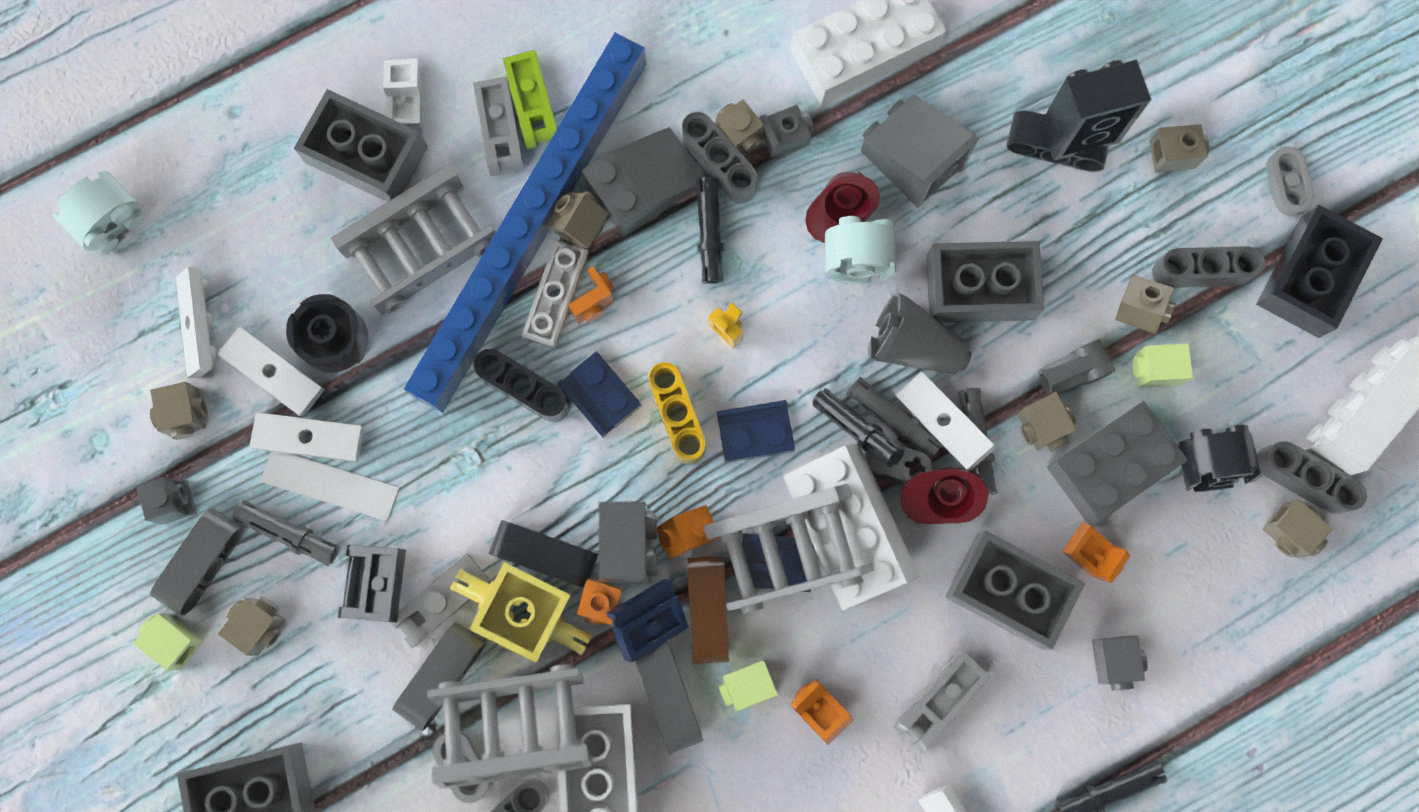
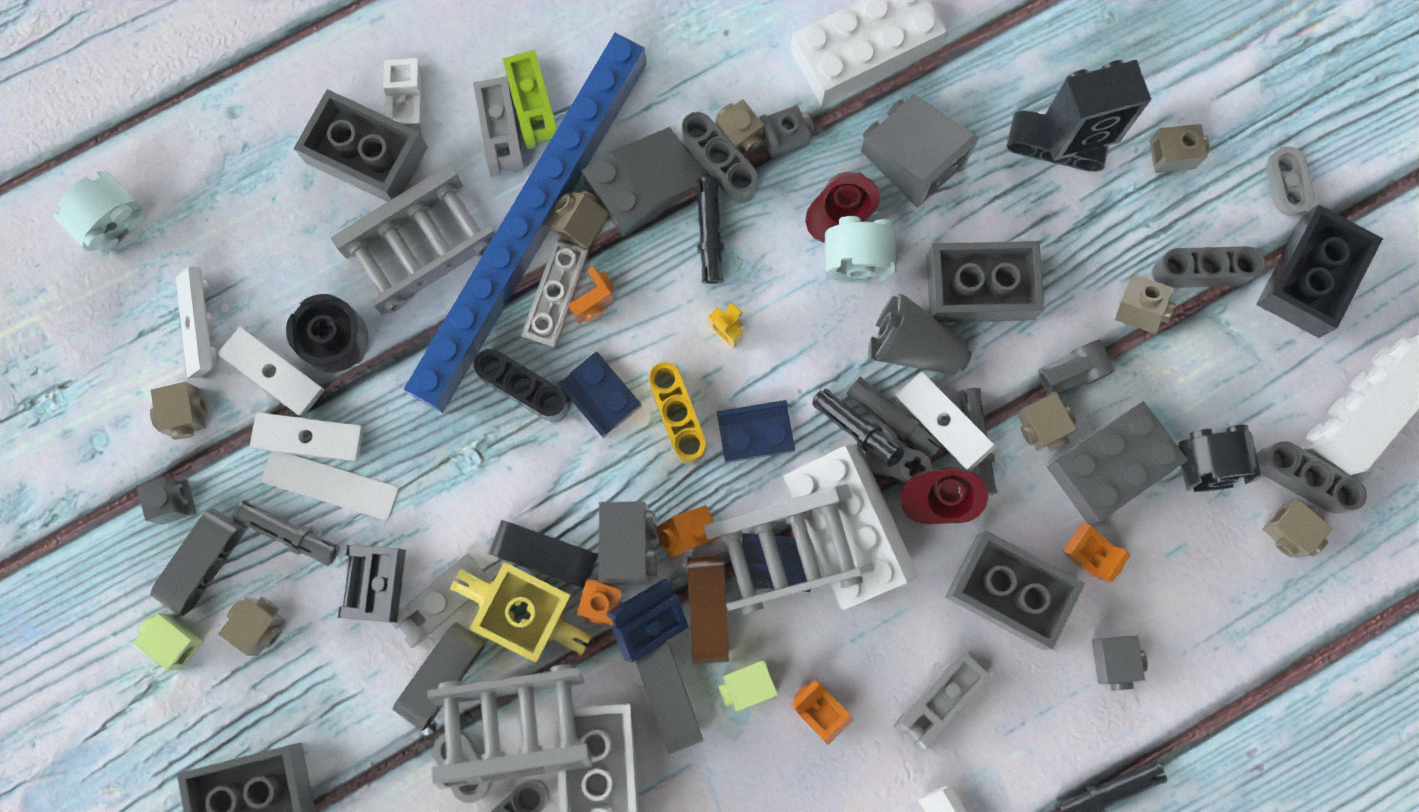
yellowish green brick [1132,343,1193,387] -> none

